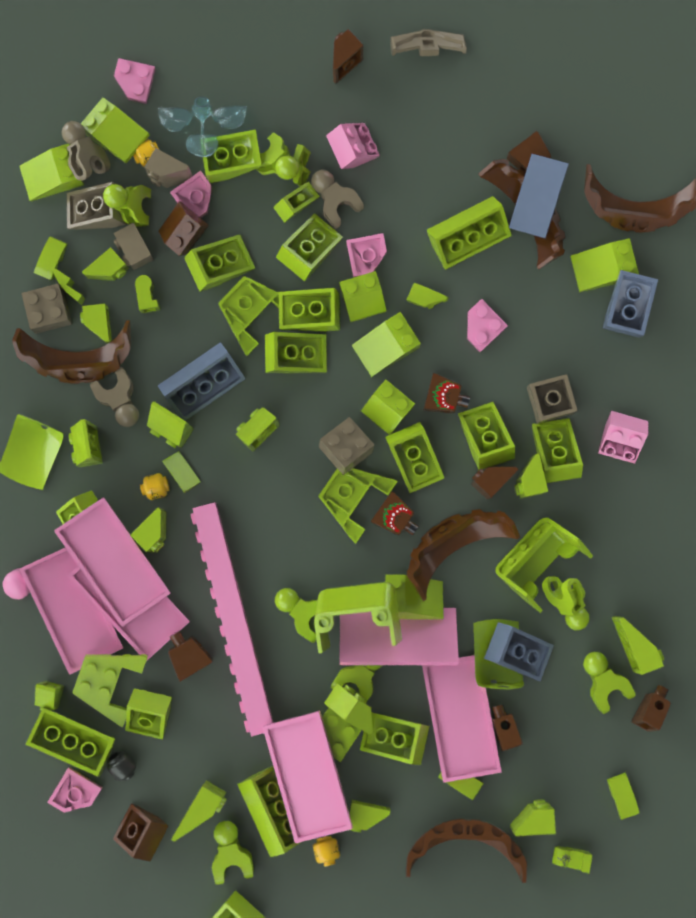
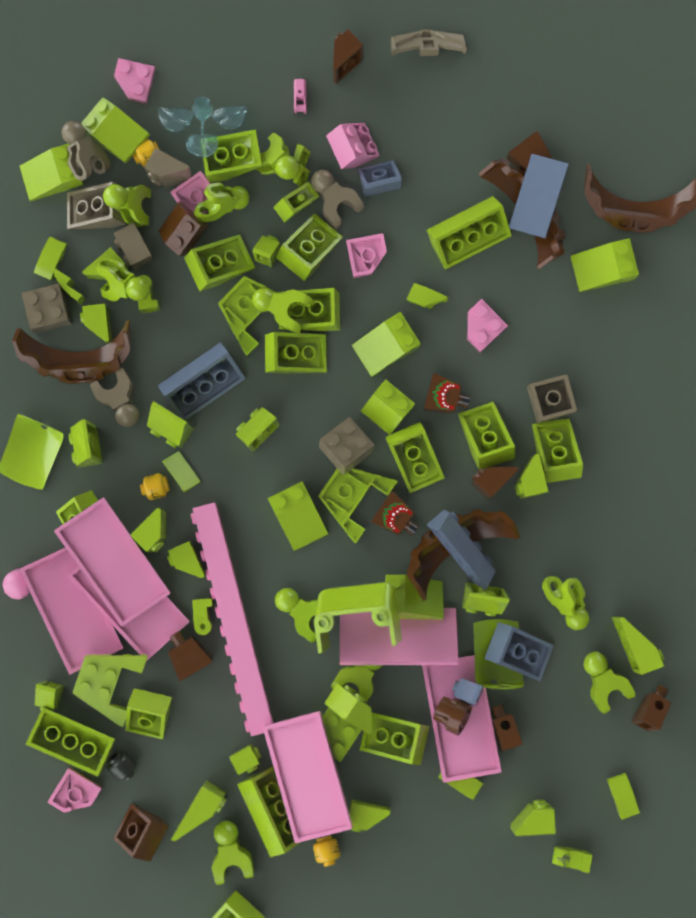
lime slope [339,271,387,322] -> none
reddish brown windscreen [405,819,527,883] -> none
lime windscreen [495,518,593,613] -> none
bright pink slope [598,411,648,464] -> none
sand blue slope [603,270,658,338] -> none
none -> lime piece [96,258,150,302]
none -> lime slope [167,541,206,578]
none -> lime leg [192,598,214,635]
none -> lime piece [193,182,250,222]
none -> lime brick [229,744,262,775]
none -> lime slope [252,235,281,267]
none -> lime piece [252,288,313,333]
none -> lime slope [268,481,328,551]
none -> bright pink bar [294,79,307,114]
none -> sand blue slope [358,160,402,197]
none -> sand blue slope [426,510,496,590]
none -> reddish brown piece [433,696,472,736]
none -> sand blue slope [452,678,483,707]
none -> lime slope [462,582,509,617]

